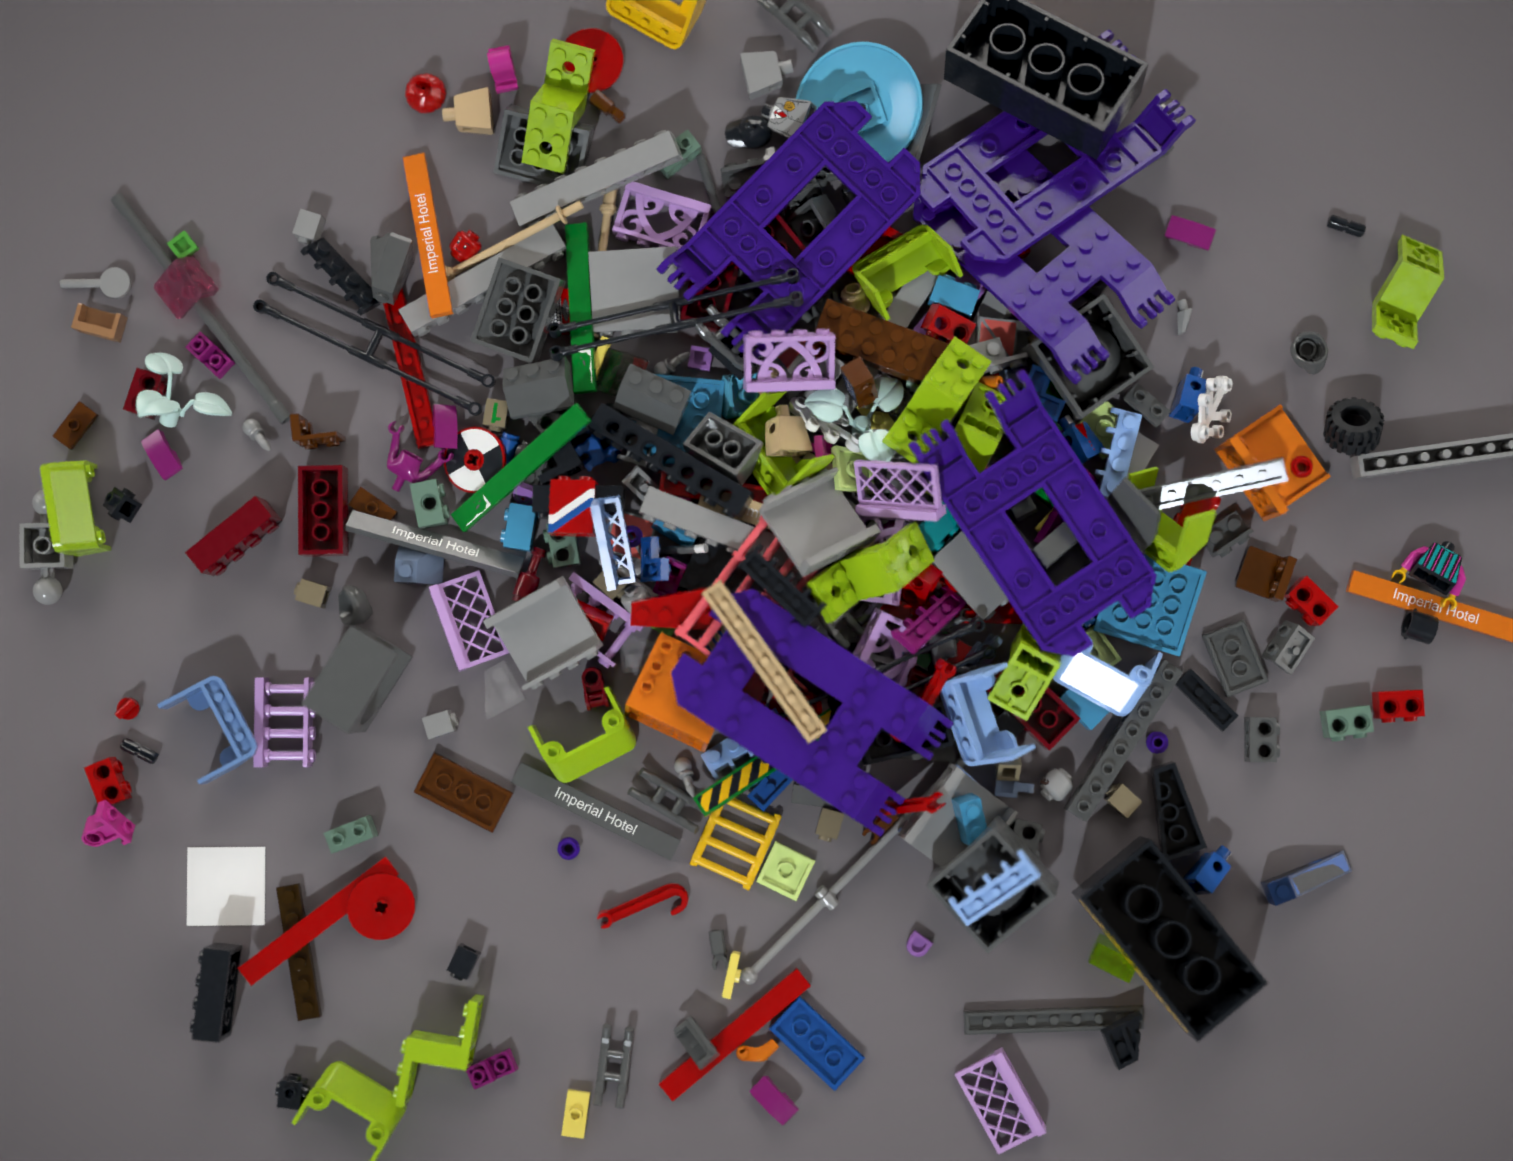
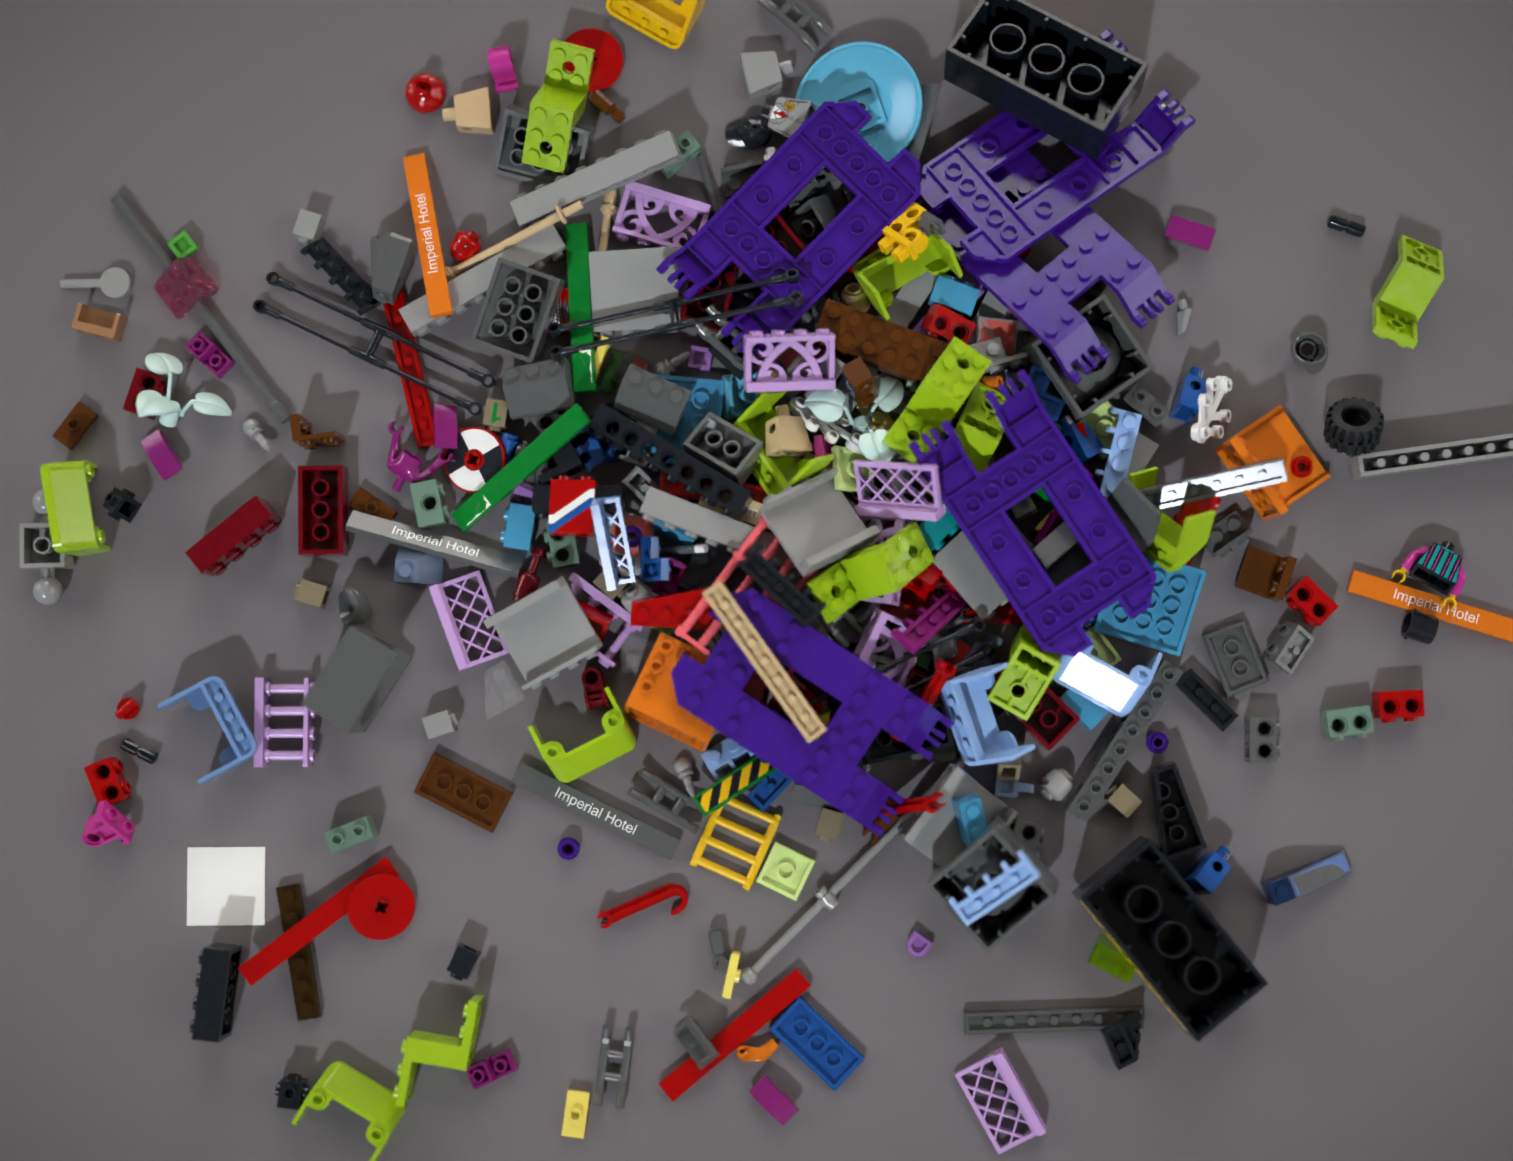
none -> yellow hips [878,202,946,264]

